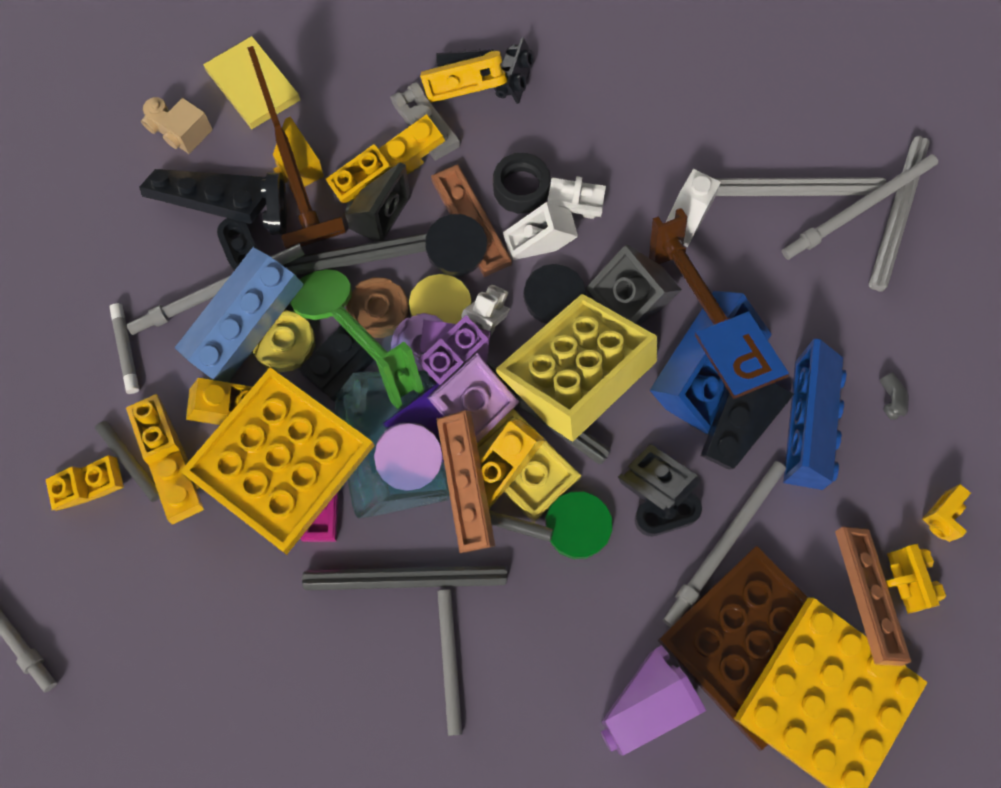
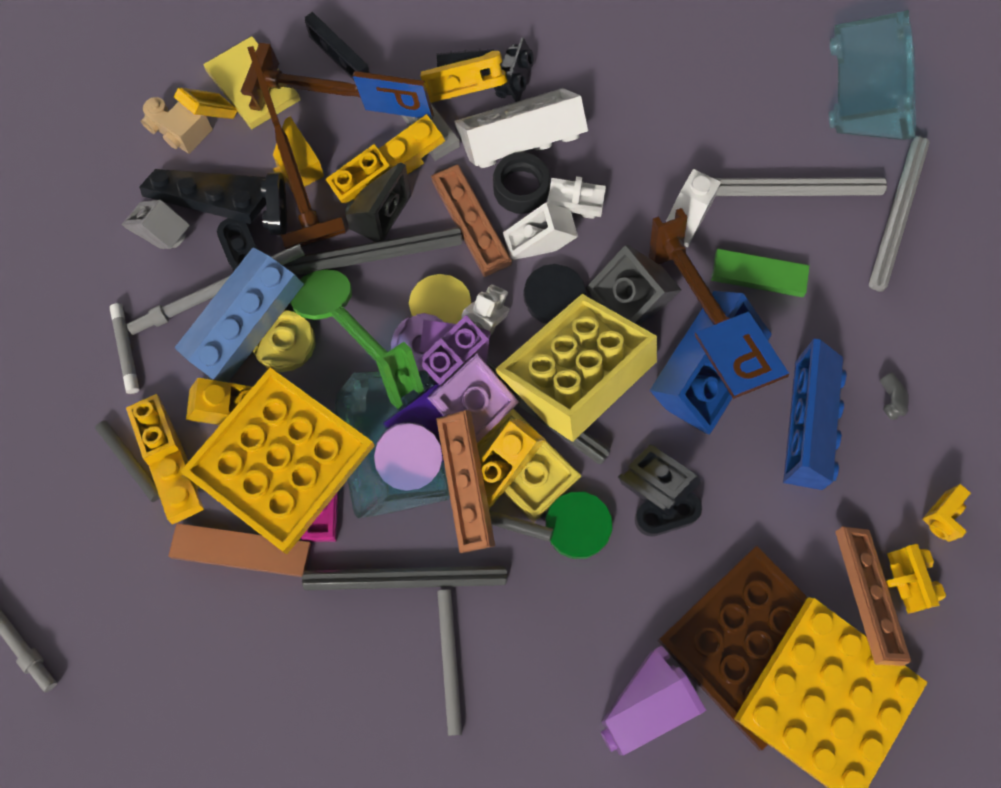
yellow slope [45,455,124,511] -> none
black plate [298,326,374,402] -> none
medium nougat tile [346,277,409,338] -> none
black tile [425,214,487,276] -> none
light grey bar [663,461,786,627] -> none
black wing [700,383,794,469] -> none
light grey bar [782,154,938,260] -> none
none -> light grey slope [121,200,190,249]
none -> nougat tile [168,523,312,577]
none -> yellow tile [174,88,238,119]
none -> reddish brown piece [241,43,434,120]
none -> black tile [305,12,370,80]
none -> white slope [454,88,588,168]
none -> bright green tile [711,249,810,297]
none -> clear light blue windscreen [829,10,916,140]

